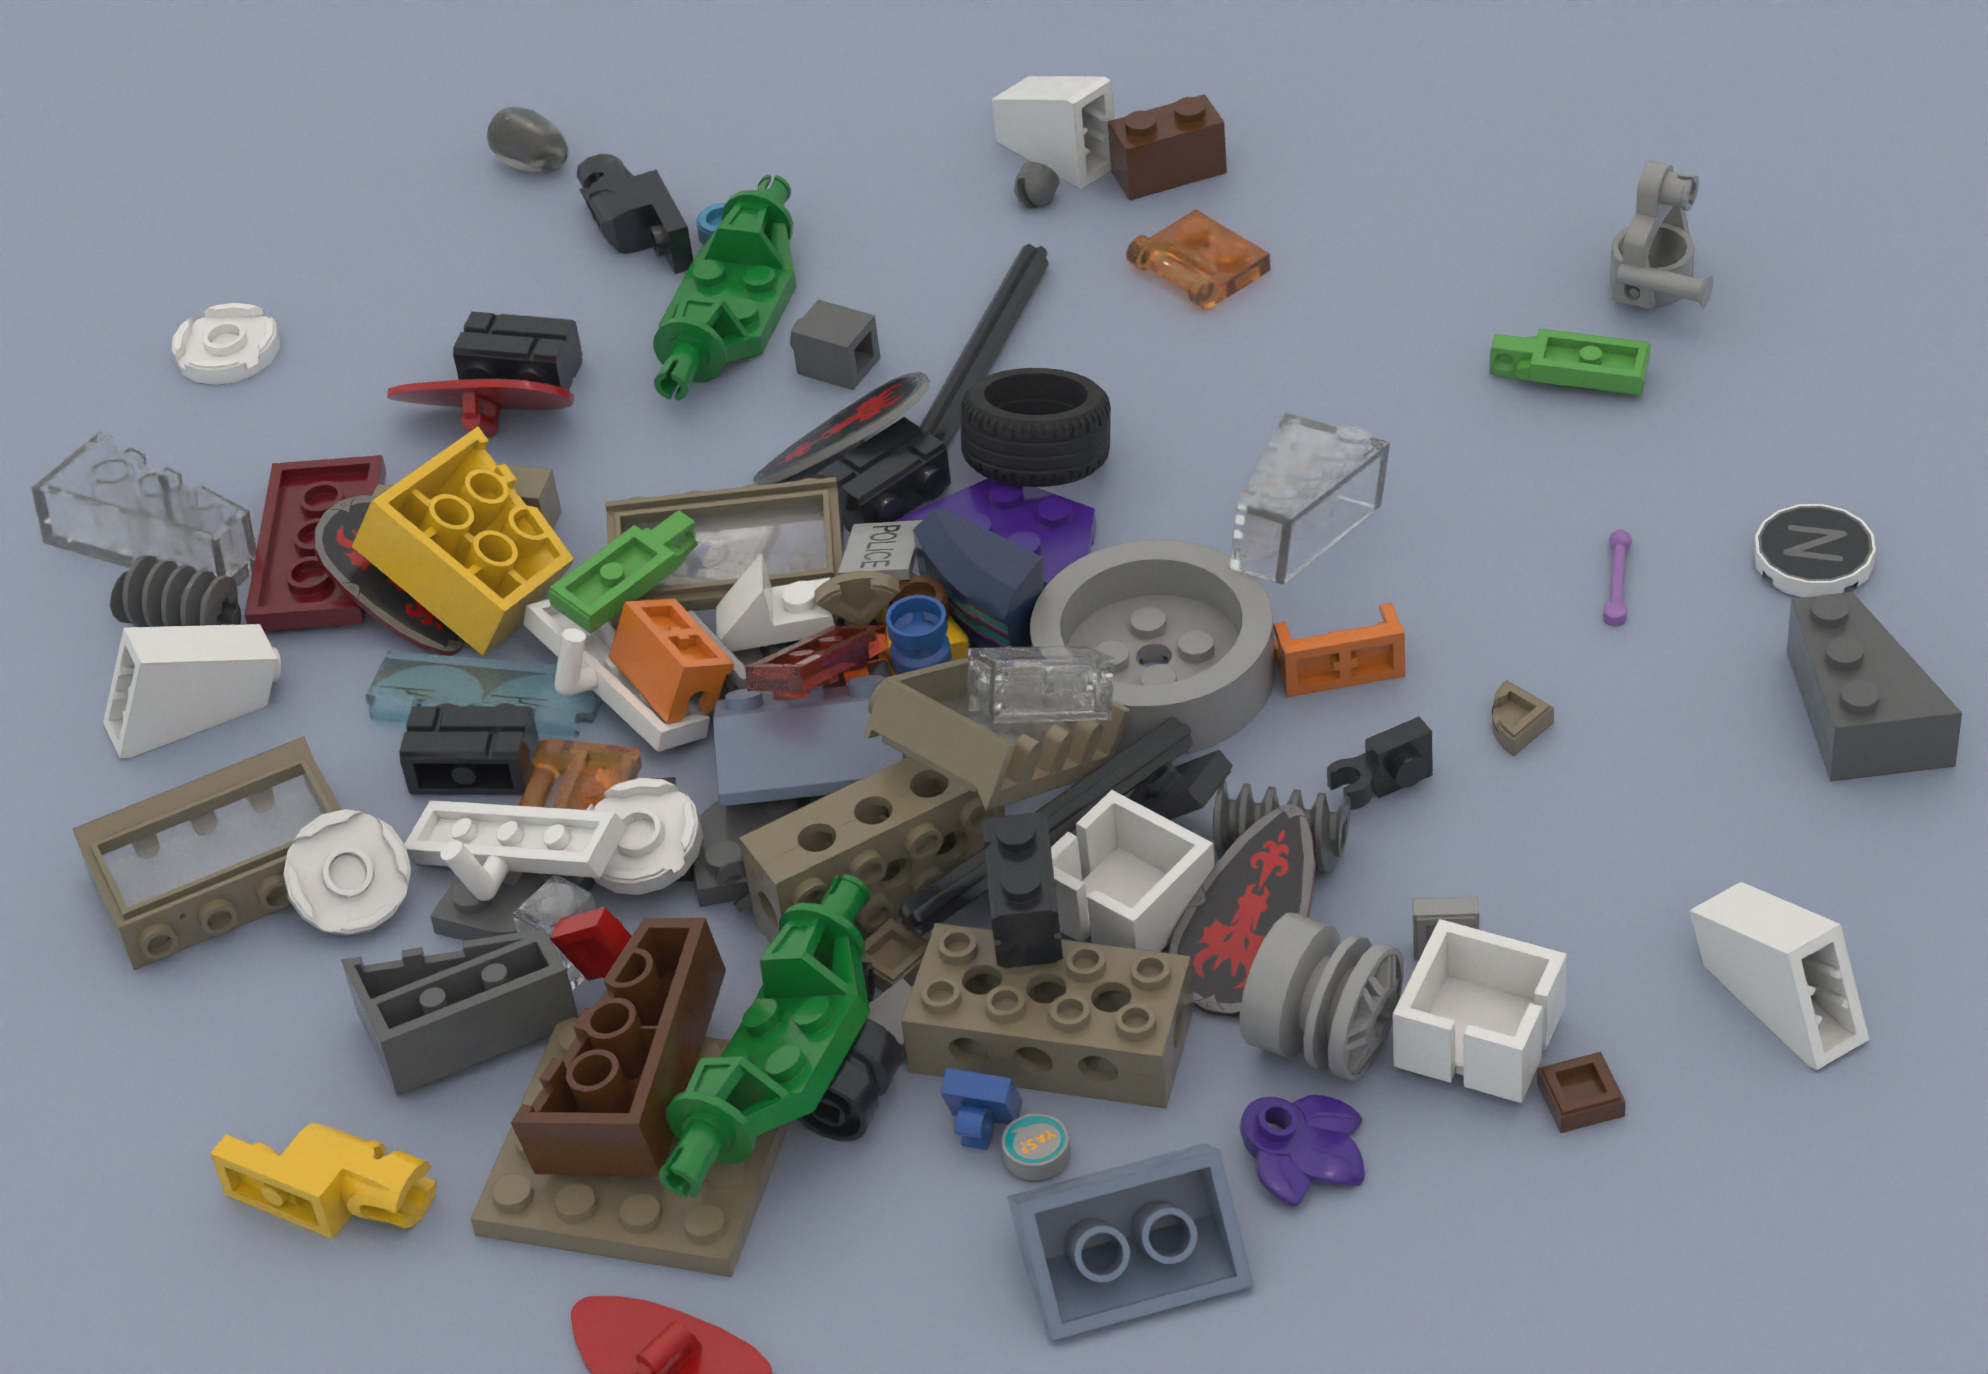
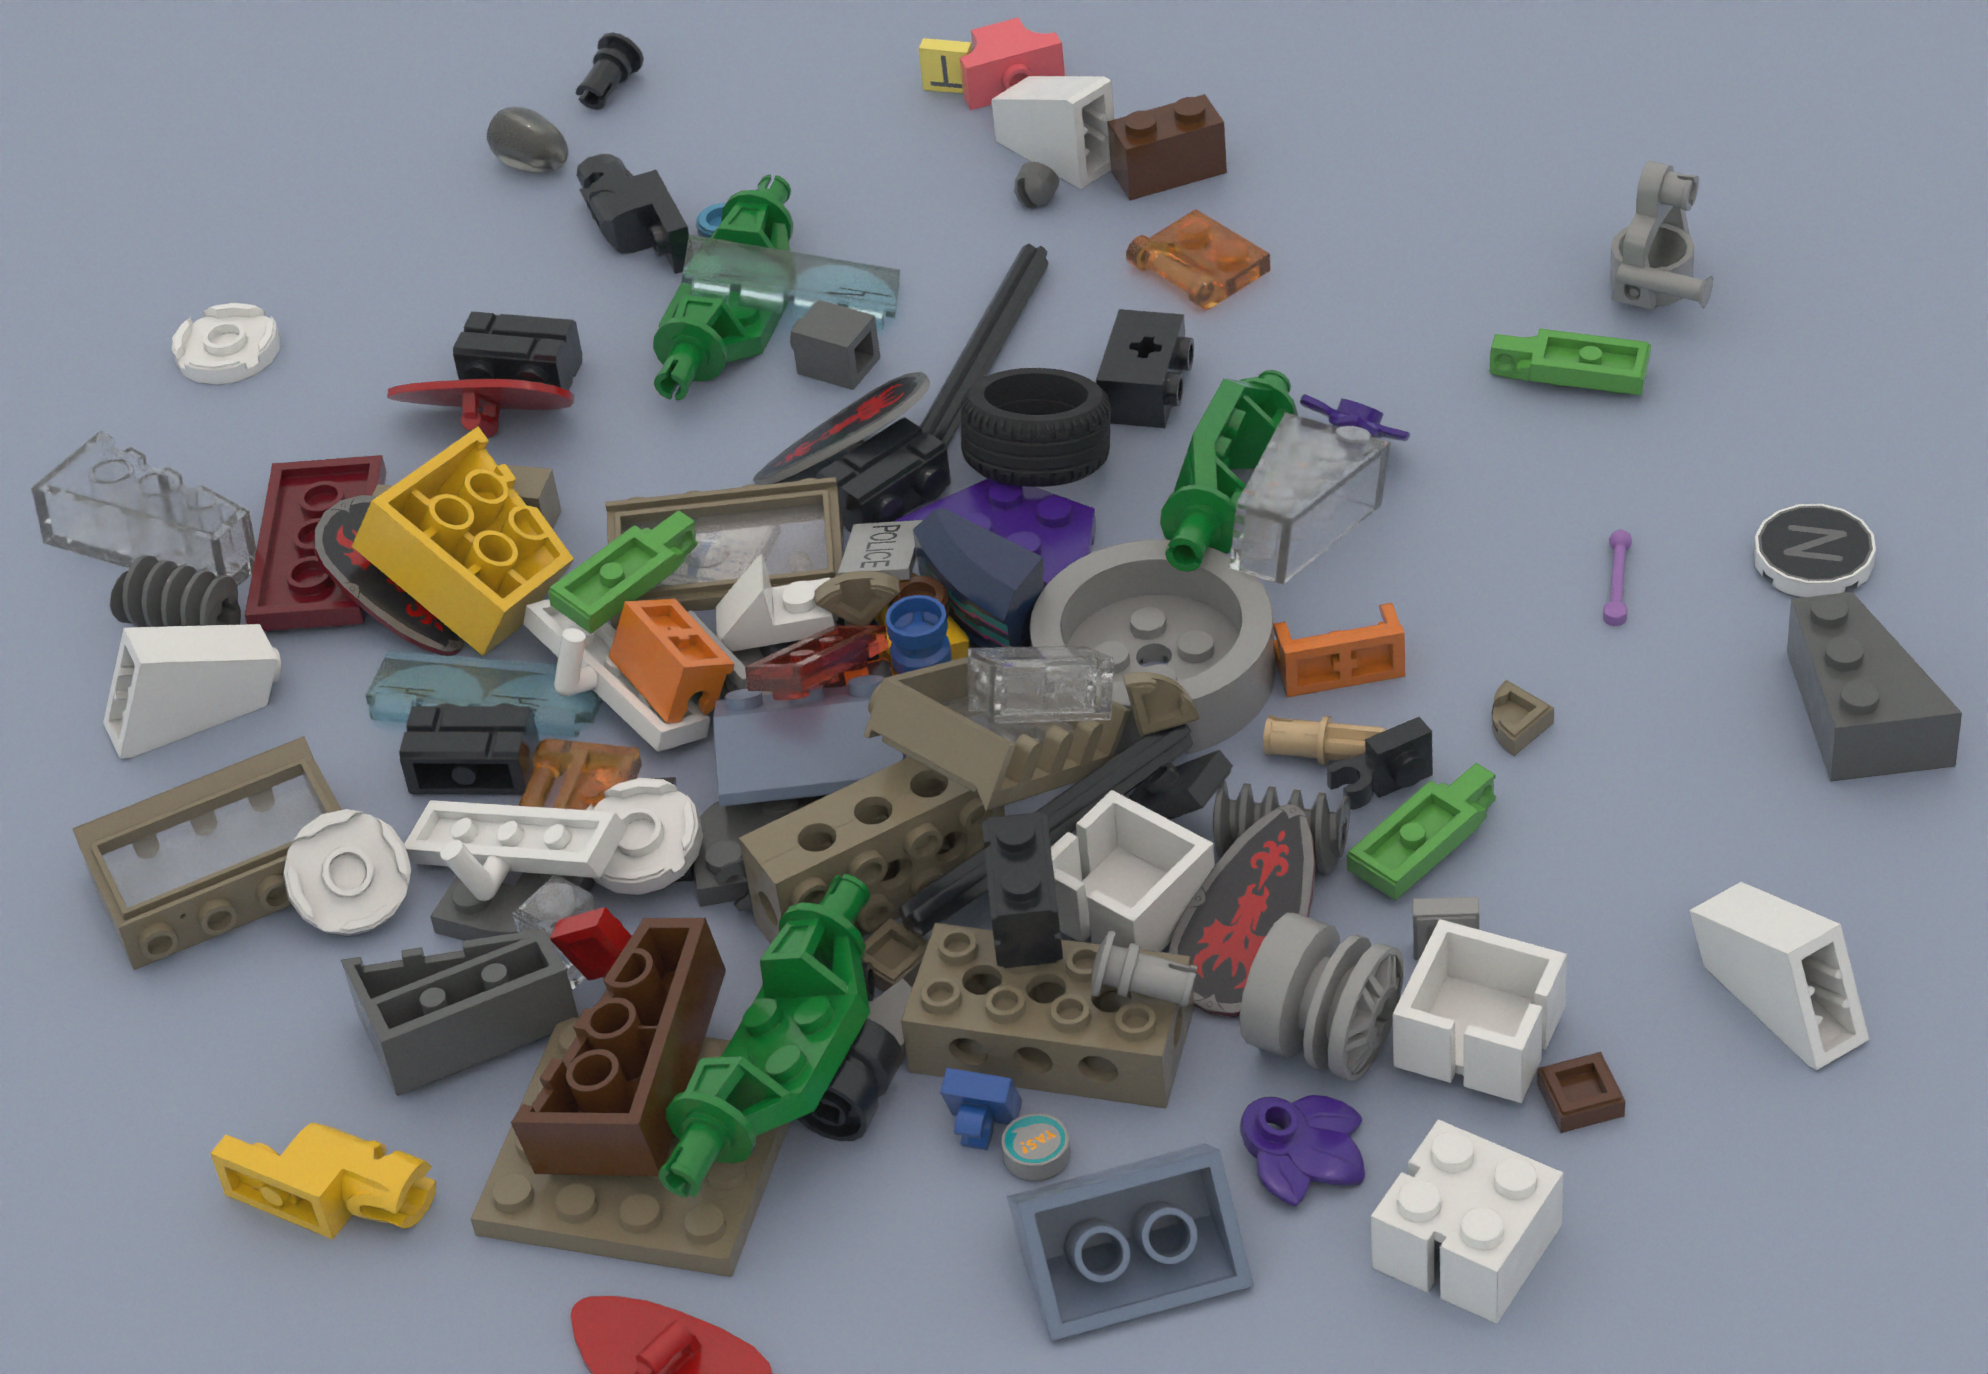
none -> black pin [576,32,644,110]
none -> clear light blue windscreen [681,235,900,330]
none -> light yellow tile [918,38,972,94]
none -> coral brick [960,18,1065,110]
none -> light grey pin [1091,930,1198,1008]
none -> black brick [1096,309,1194,428]
none -> dark tan tile [1122,672,1200,737]
none -> green plate [1160,370,1298,572]
none -> tan axle [1263,715,1386,765]
none -> dark purple plate [1300,394,1410,444]
none -> bright green hinge [1346,763,1496,901]
none -> white piece [1371,1119,1564,1324]

